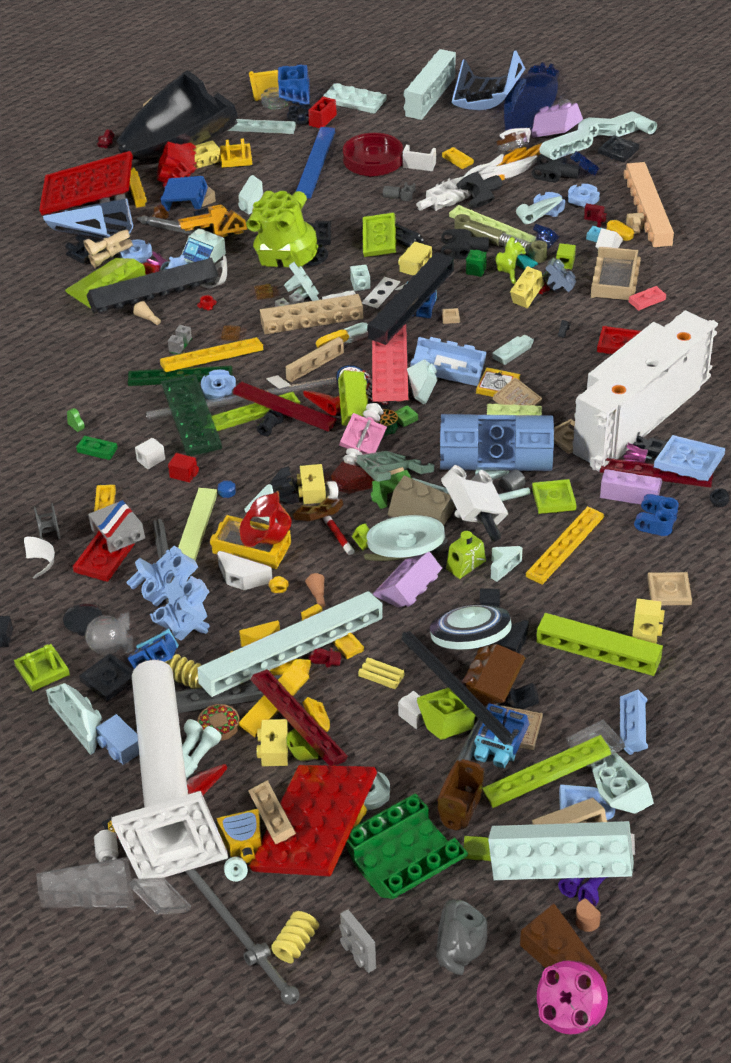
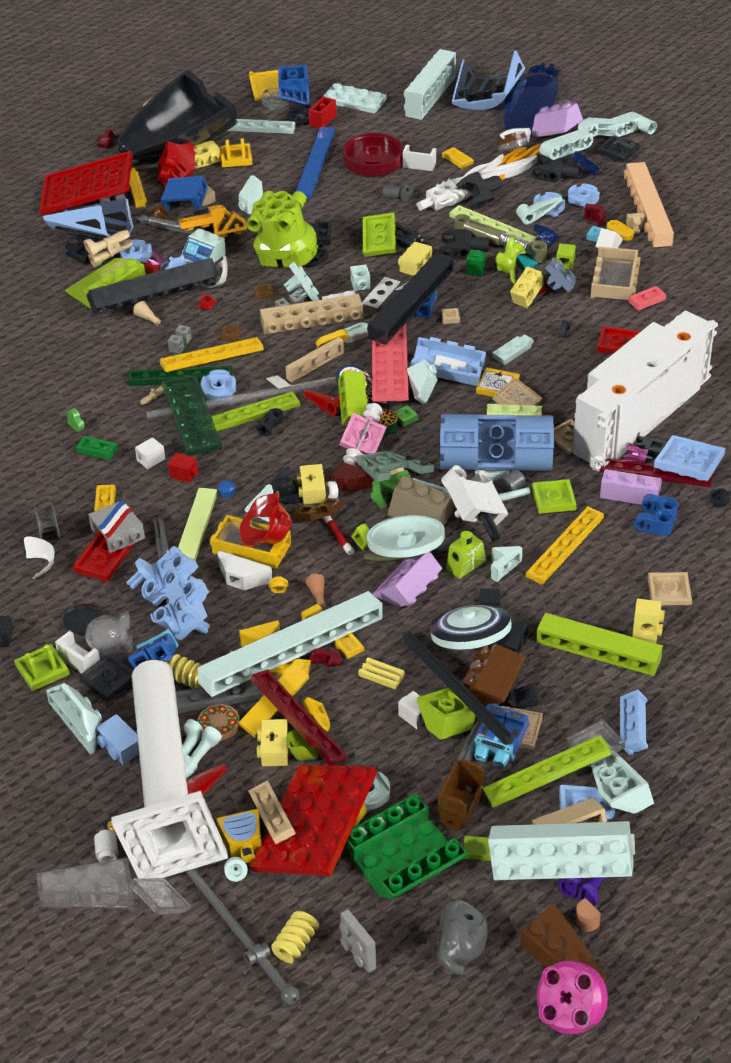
dark red tile [233,381,337,432] -> none
none -> white panel [55,631,100,674]
none -> tan piece [140,386,167,405]

